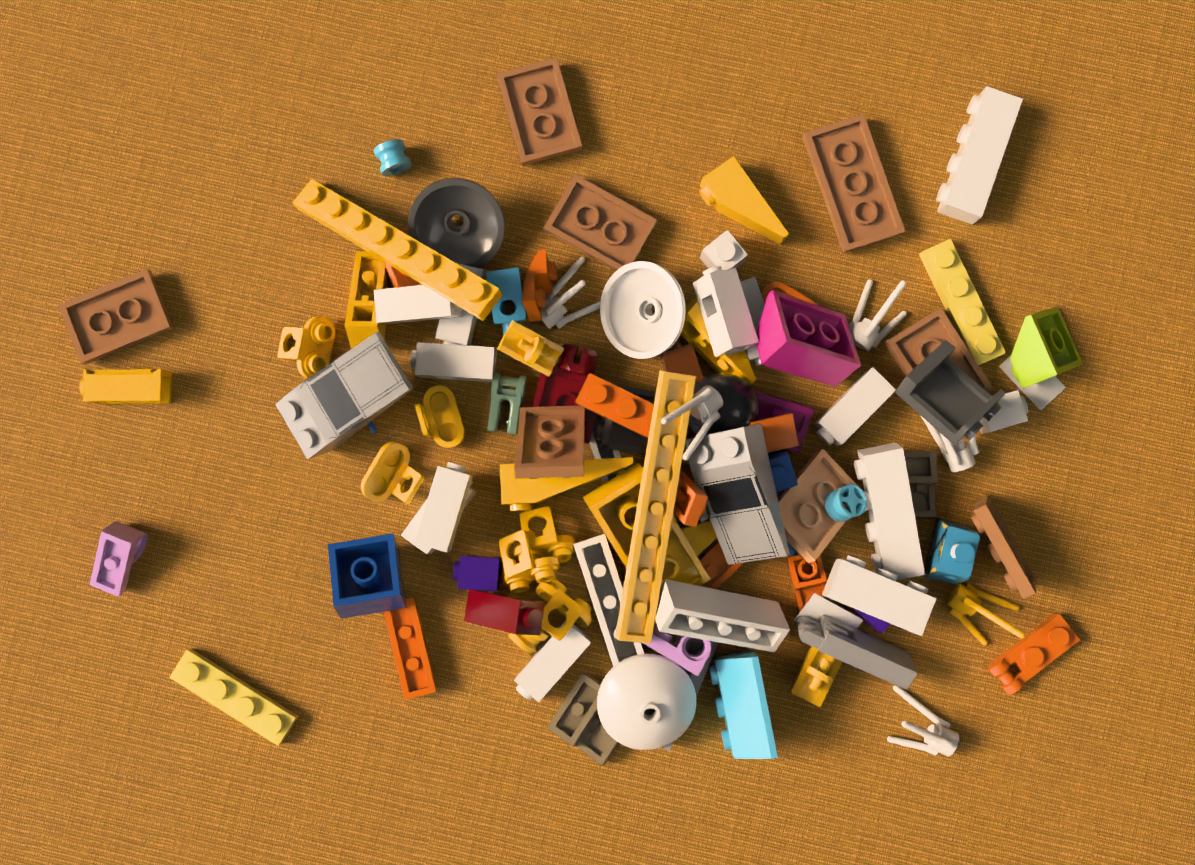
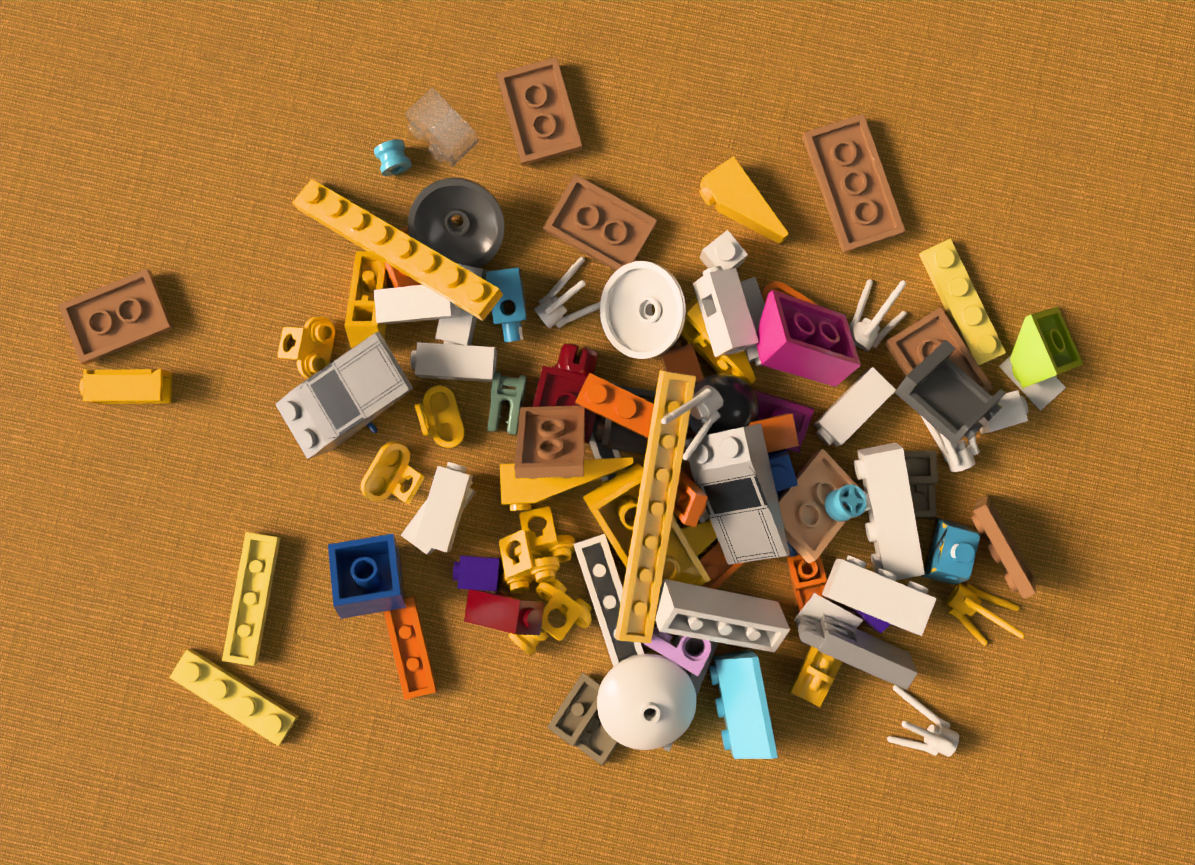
lavender plate [89,521,148,597] -> none
yellow hips [497,320,564,377] -> none
white brick [514,620,591,703] -> none
orange slope [522,249,558,322] -> none
white brick [936,86,1023,225] -> none
orange plate [987,613,1080,695] -> none
none -> light yellow plate [222,532,281,666]
none -> clear brick [405,87,479,167]

